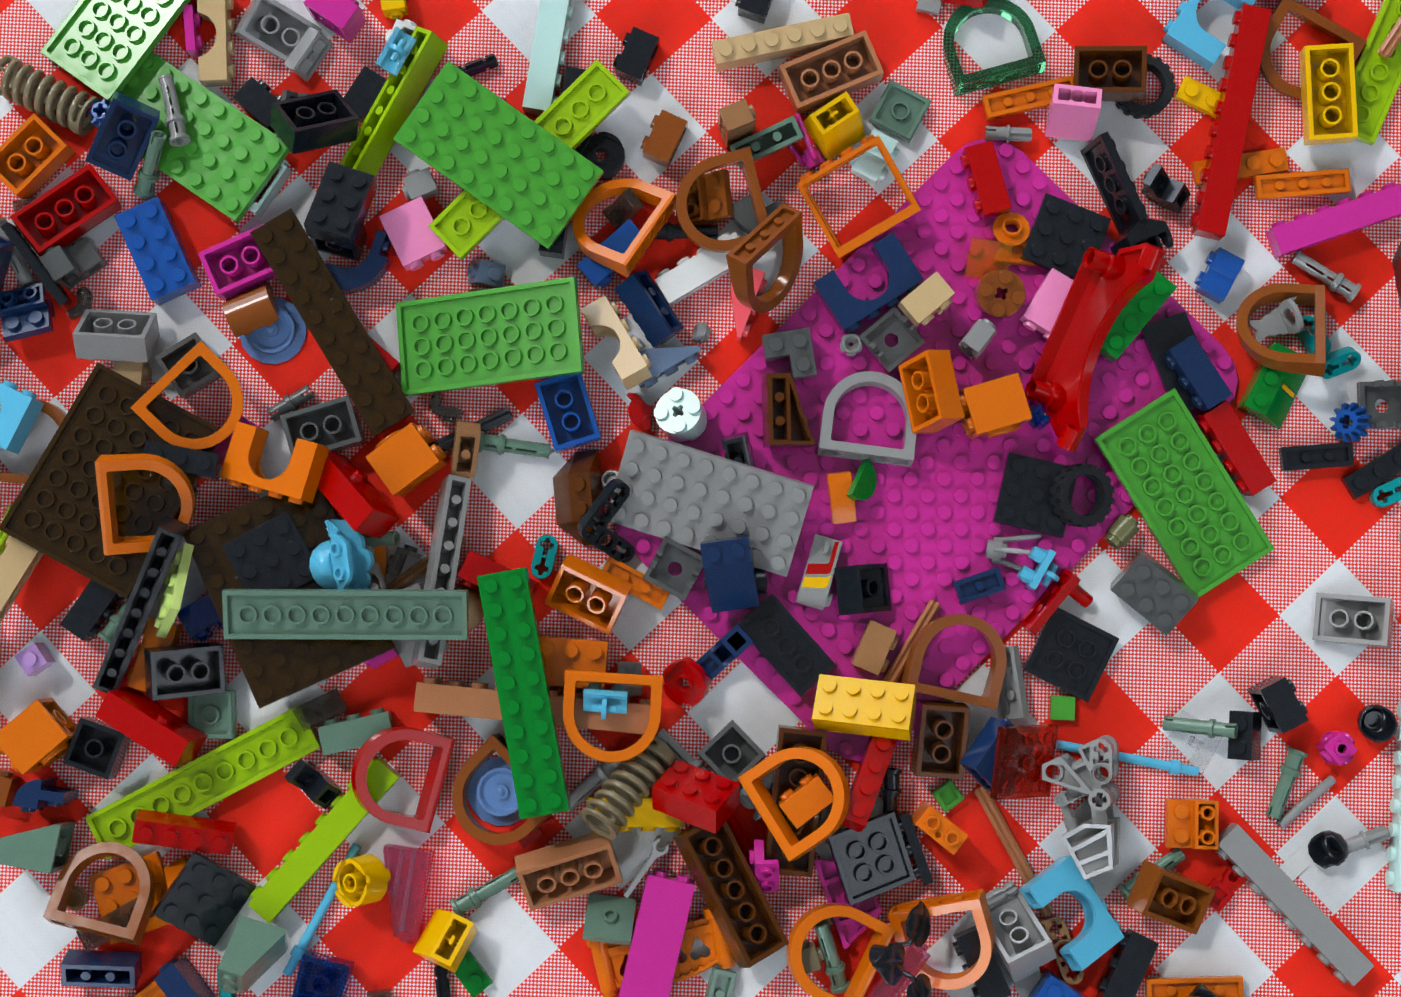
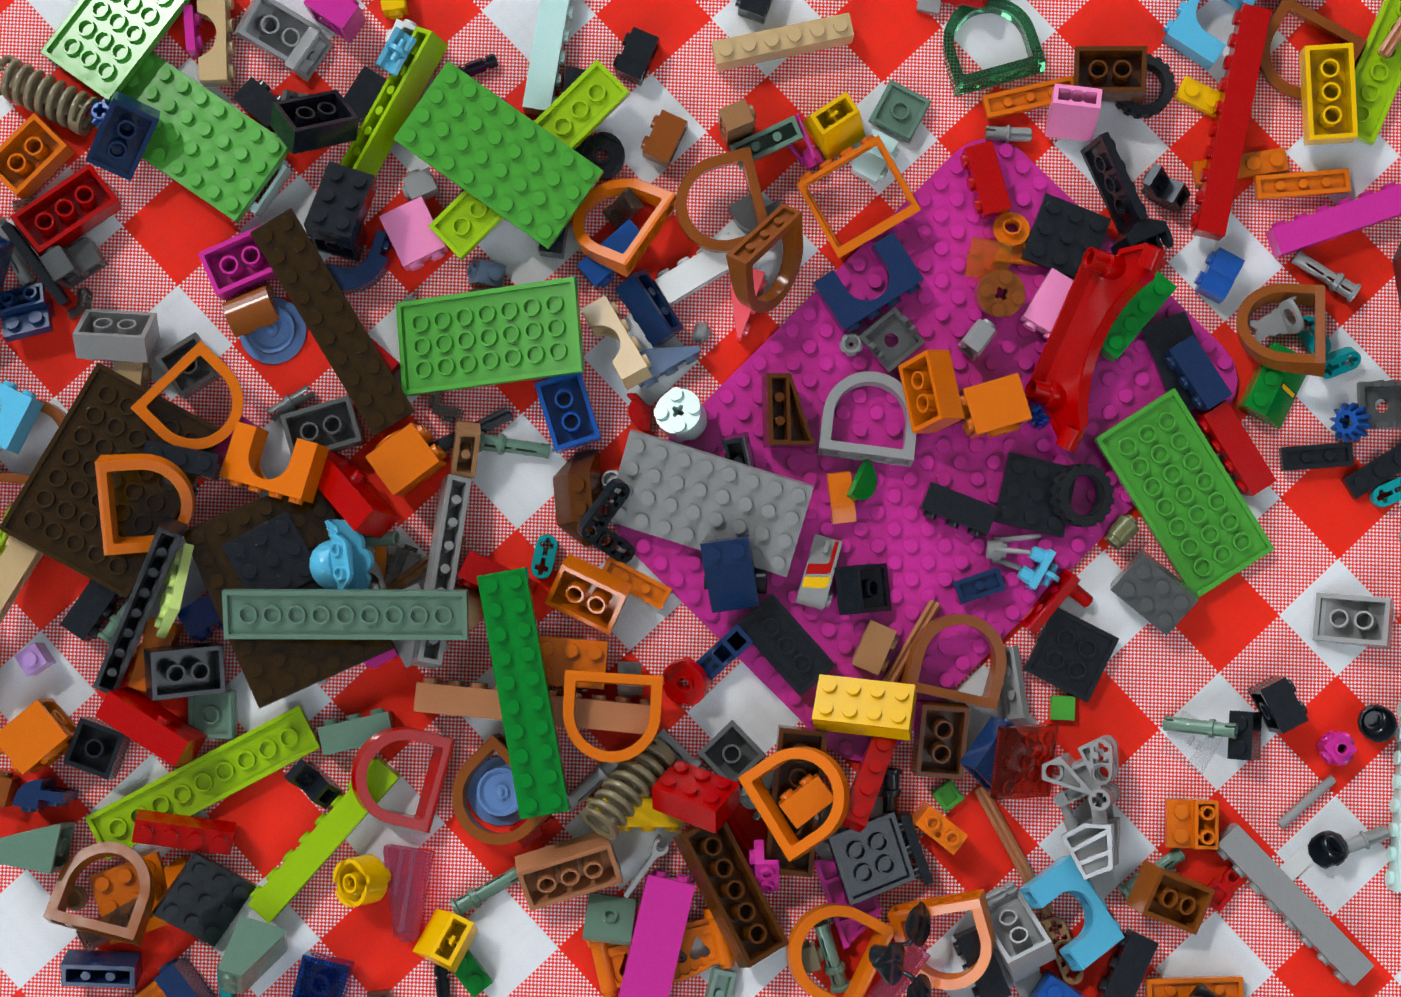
blue brick [114,197,202,306] -> none
sand green pin [133,130,167,199] -> none
light grey pin [158,74,191,147] -> none
medium azure bar [283,843,362,976] -> none
clear smoke plate [293,688,348,731] -> none
medium azure hips [583,683,628,720] -> none
dark grey piece [643,536,703,601] -> none
black pin [654,221,718,242] -> none
dark orange brick [680,169,733,225] -> none
dark grey brick [761,328,817,381] -> none
nougat brick [778,30,884,114] -> none
tan brick [898,271,955,327] -> none
medium azure bar [1056,739,1199,776] -> none
sand green pin [1266,747,1309,820] -> none
none -> black brick [918,482,998,538]

